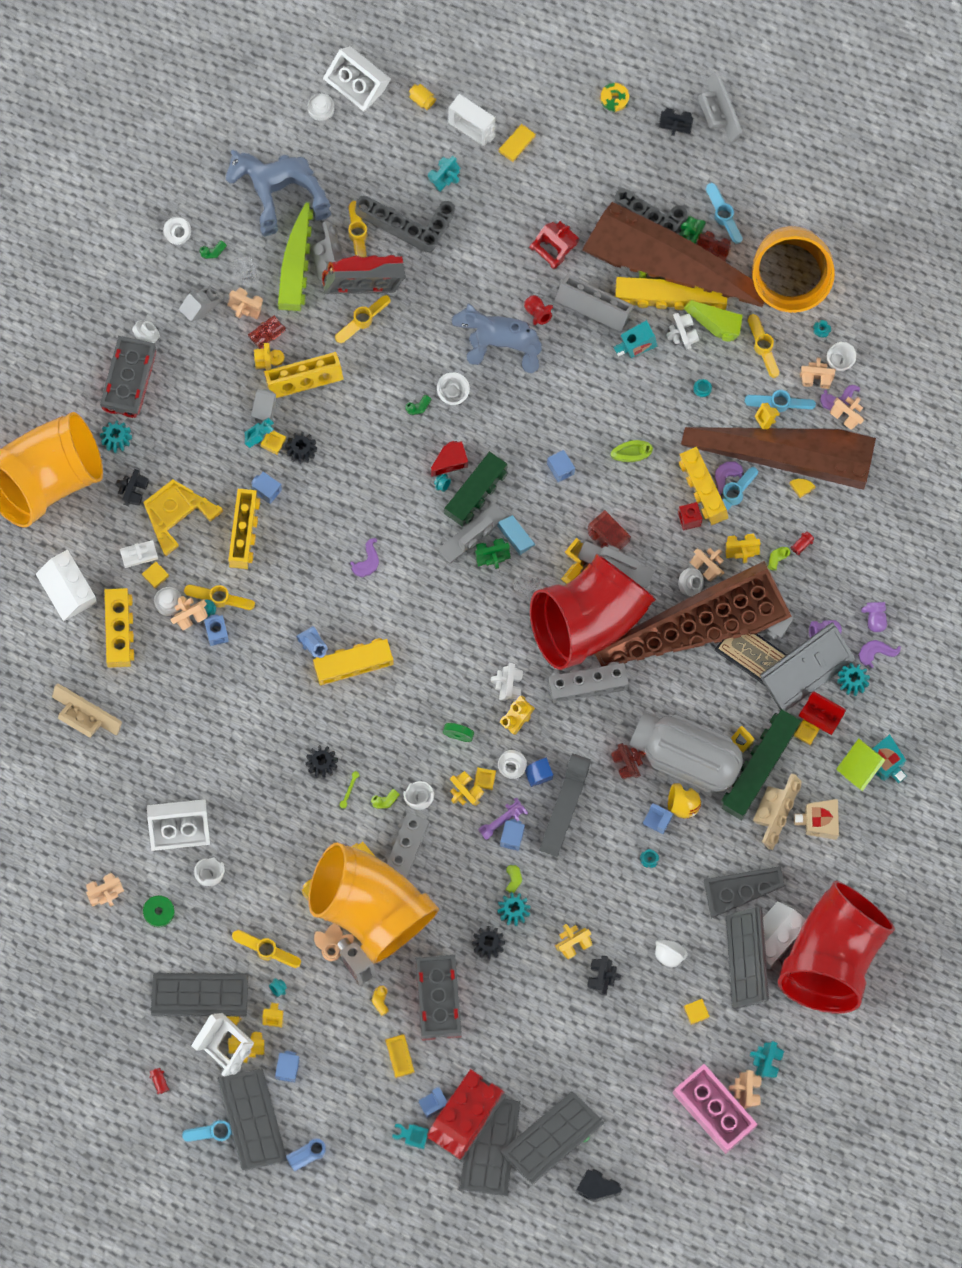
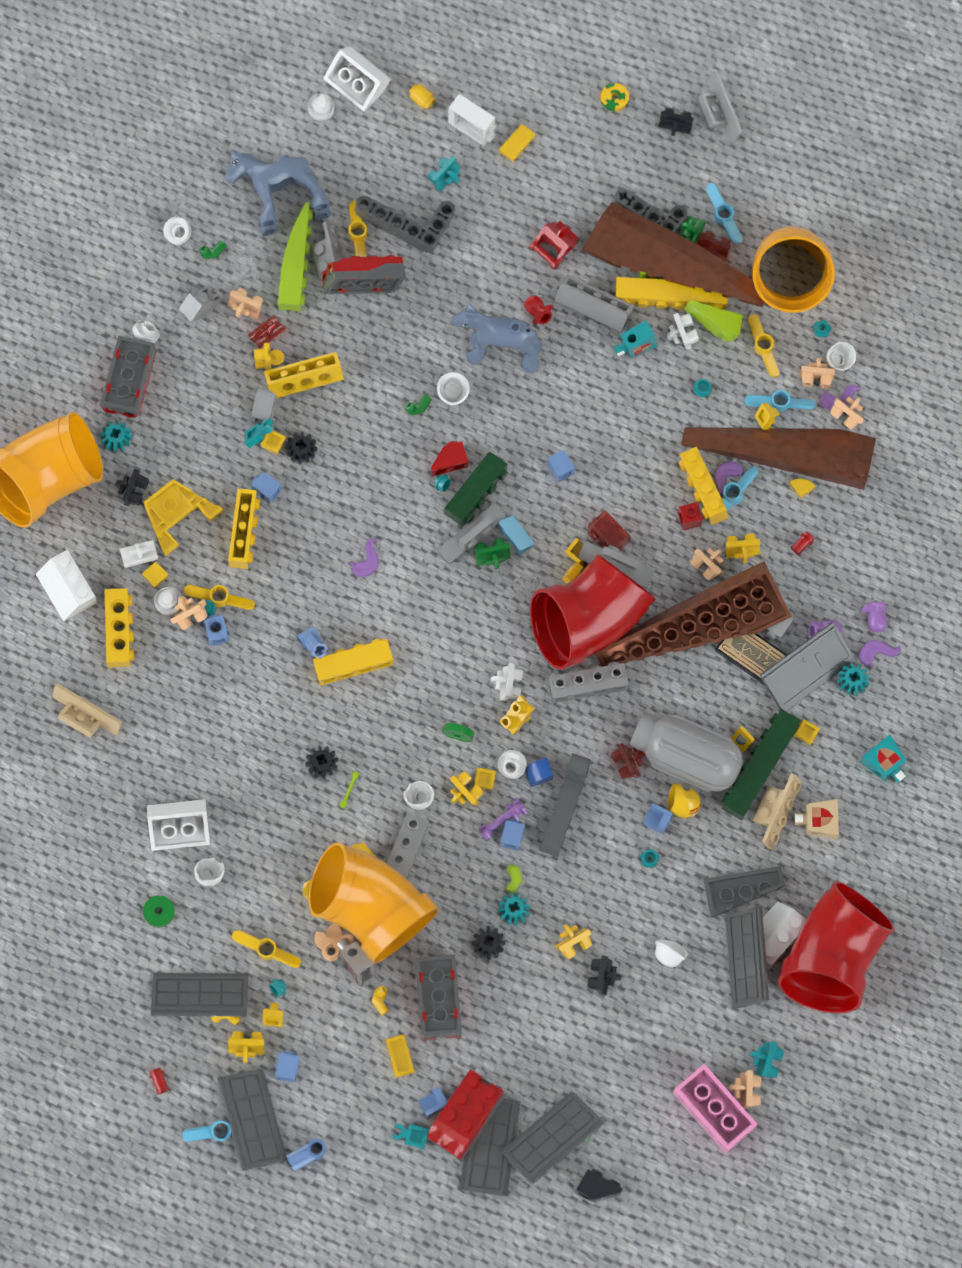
light nougat hips [86,873,124,907] -> none
white window [192,1013,254,1076] -> none
yellow piece [335,295,391,343] -> none
lime arm [371,789,400,809] -> none
lime arm [610,440,653,462] -> none
white plate [678,568,704,596] -> none
yellow tile [684,999,710,1025] -> none
lime arm [768,546,791,571] -> none
red bracket [798,691,846,735] -> none
lime slope [836,738,885,791] -> none

